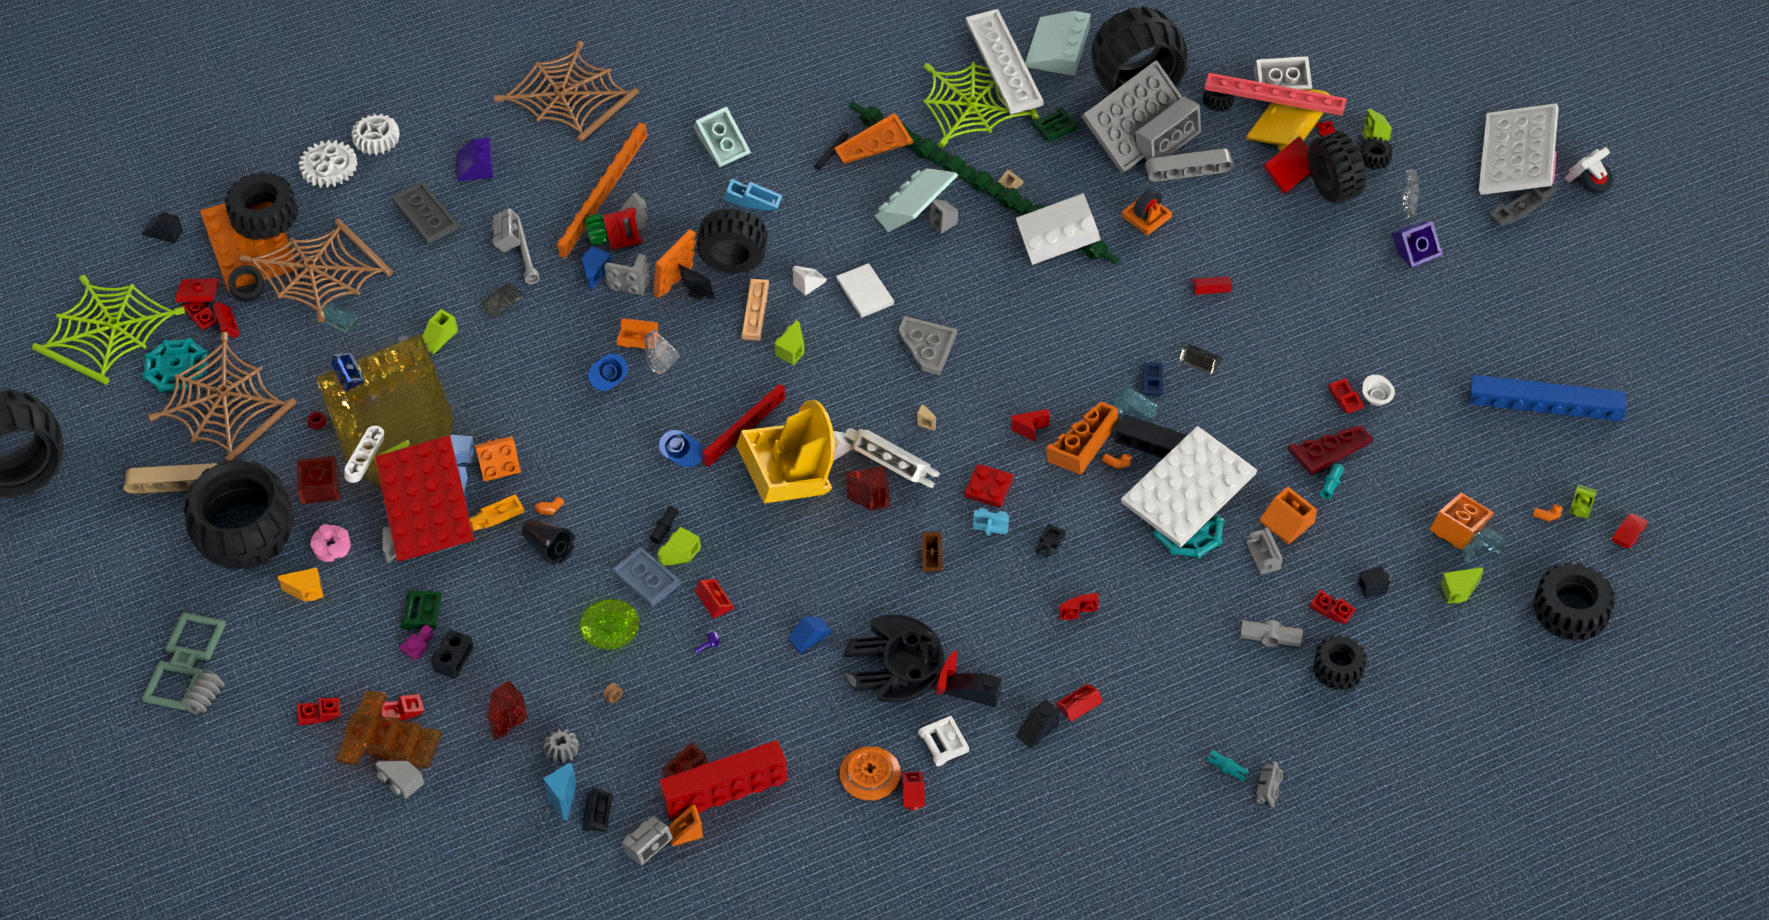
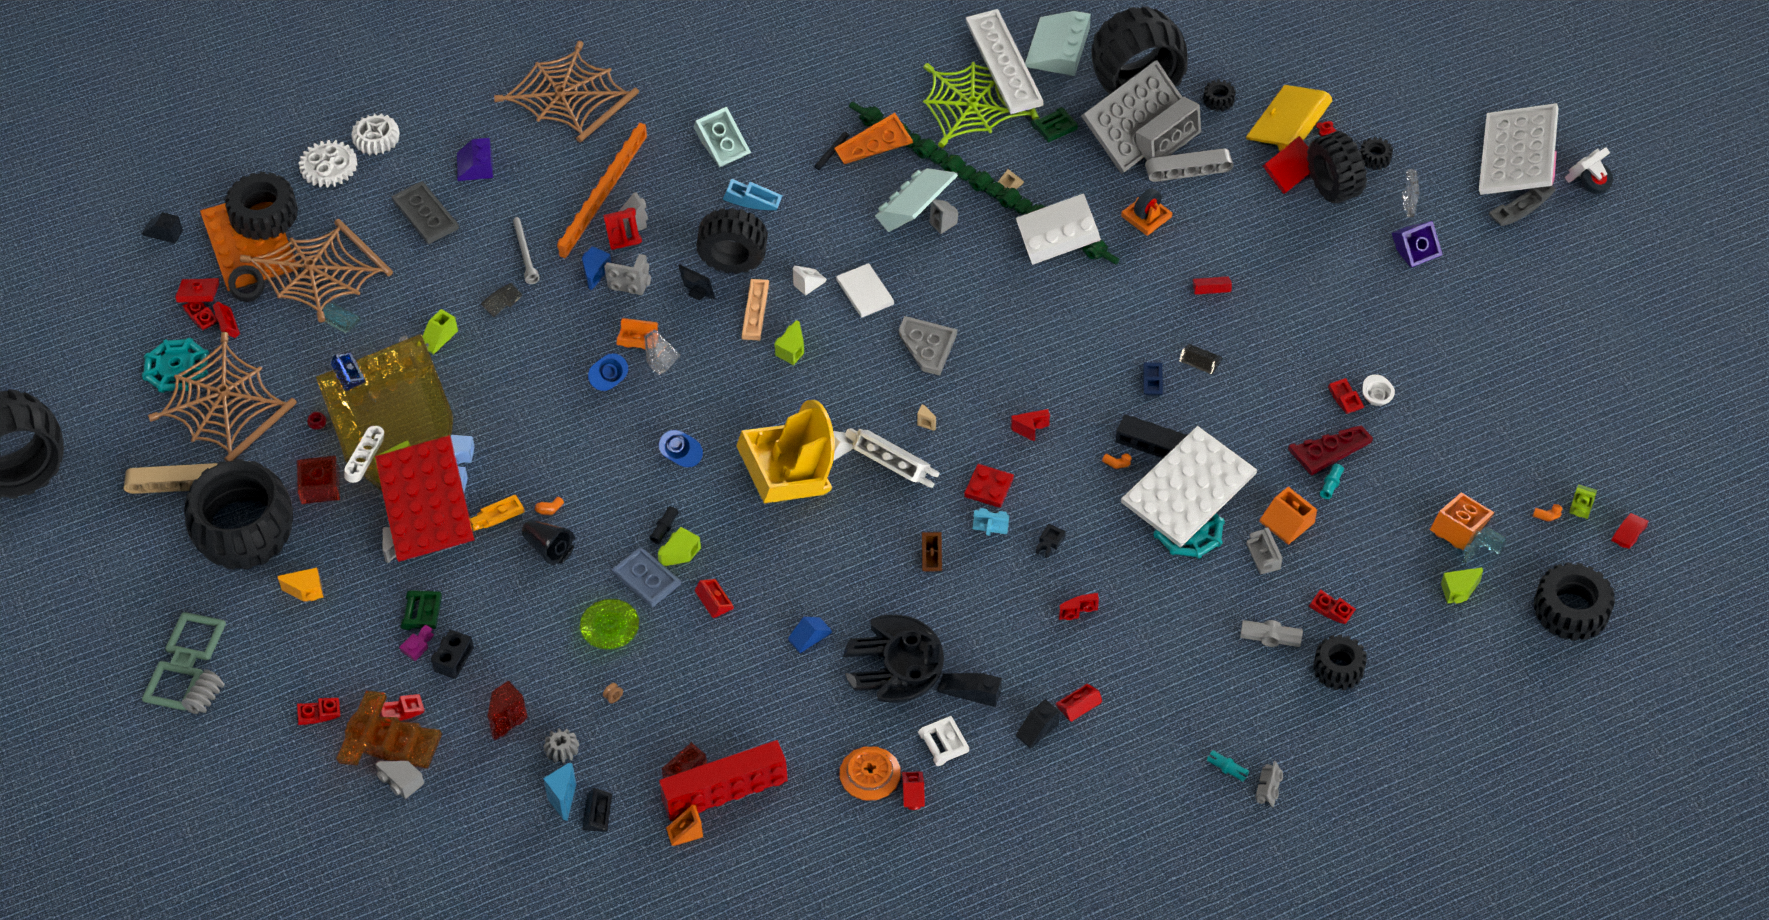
lime animal [32,275,185,385] -> none
bright pink plate [310,524,351,562] -> none
orange plate [475,436,521,482] -> none
light grey brick [492,208,520,252] -> none
green gear [585,214,608,245] -> none
light grey brick [622,816,673,866] -> none
orange plate [653,229,696,298] -> none
dark purple hand [694,631,720,654] -> none
red tile [702,384,785,467] -> none
clear red slope [846,466,889,511] -> none
red slope [935,651,958,695] -> none
orange wedge [1046,402,1119,475] -> none
clear light blue bracket [1113,387,1158,421] -> none
coral plate [1205,73,1347,116] -> none
white slope [1254,56,1312,90] -> none
black brick [1358,566,1391,599] -> none
lime slope [1362,109,1392,141] -> none
blue brick [1469,375,1626,421] -> none

